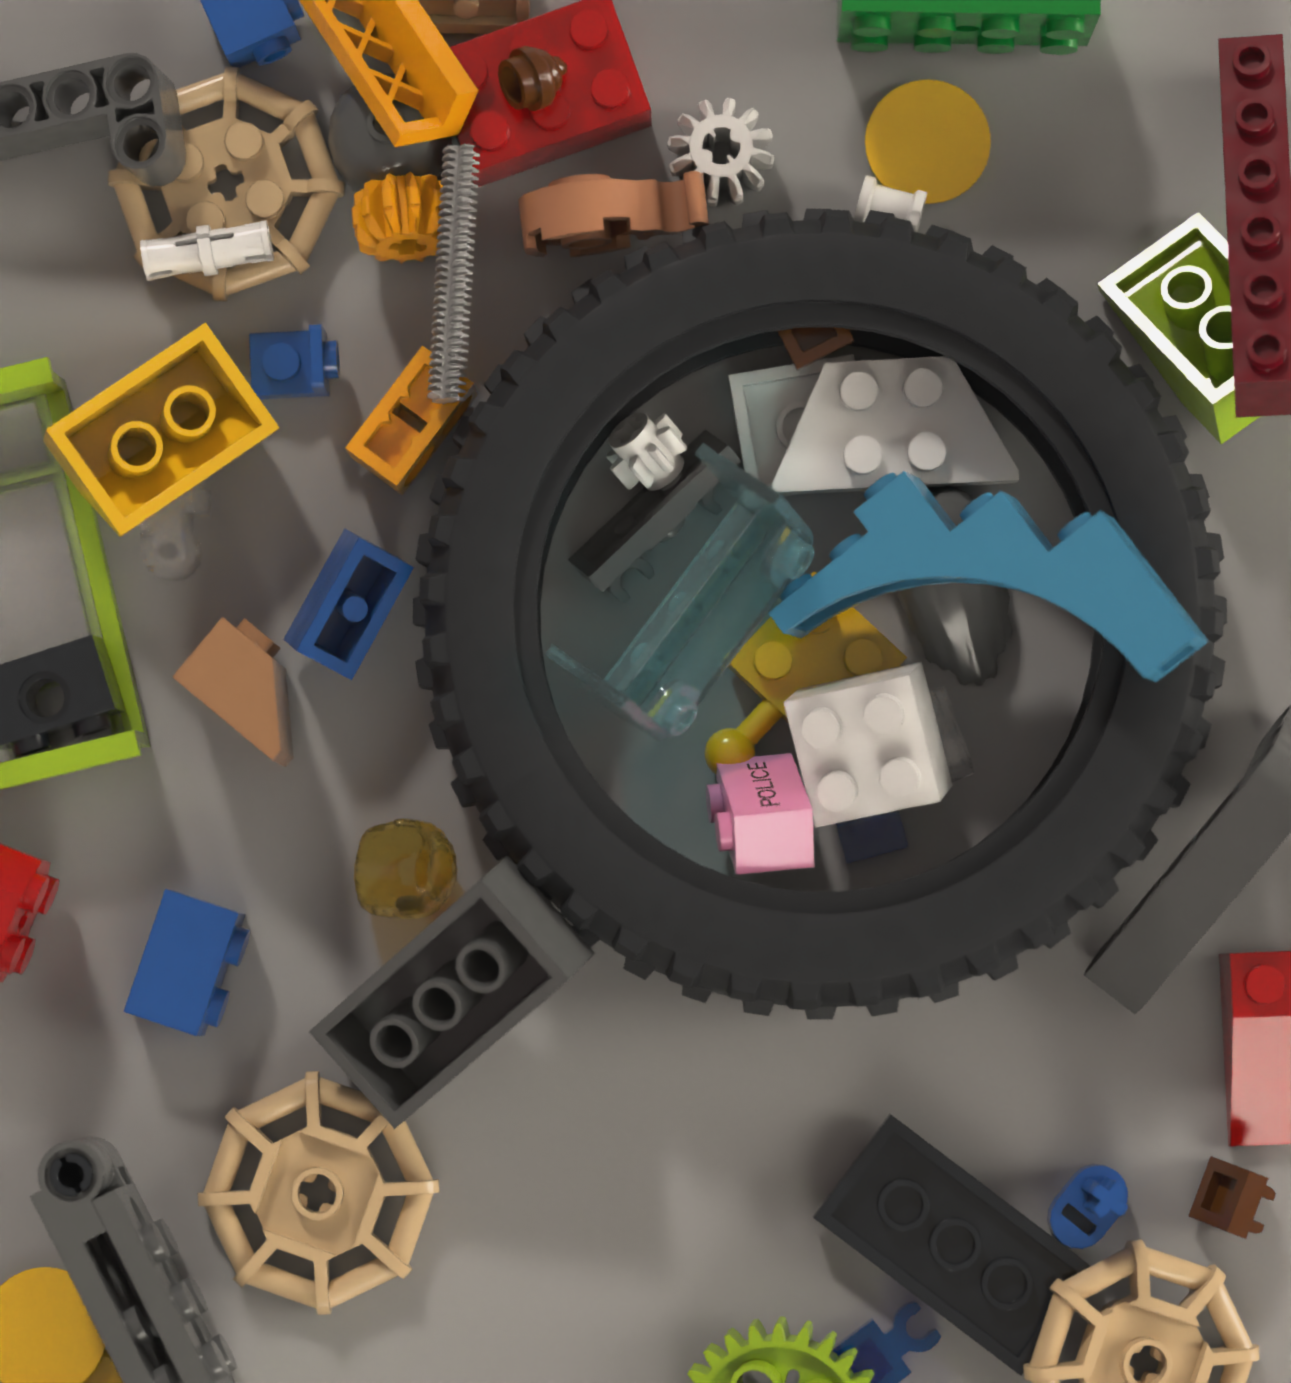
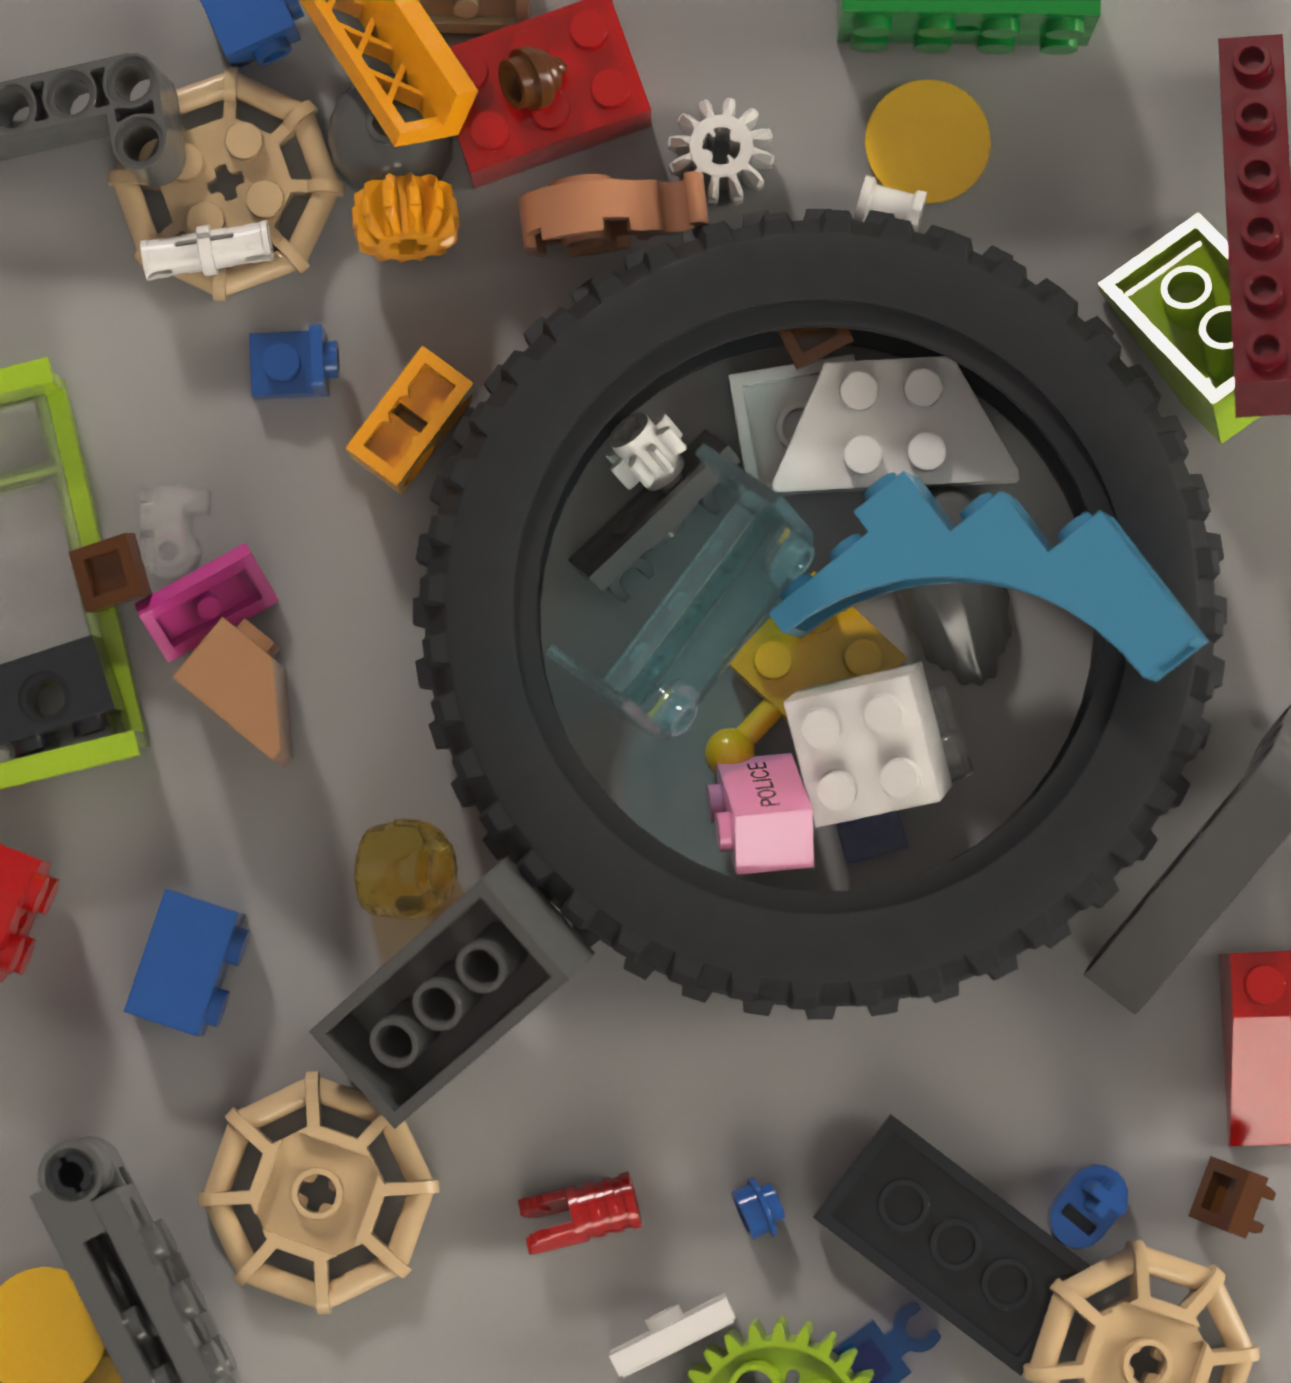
yellow slope [43,322,280,537] -> none
blue brick [283,528,414,680] -> none
light grey axle [427,144,480,404] -> none
none -> reddish brown tile [68,533,152,613]
none -> dark pink plate [134,542,279,663]
none -> red hinge [518,1171,643,1255]
none -> white plate [609,1293,736,1378]
none -> blue plate [731,1177,785,1240]

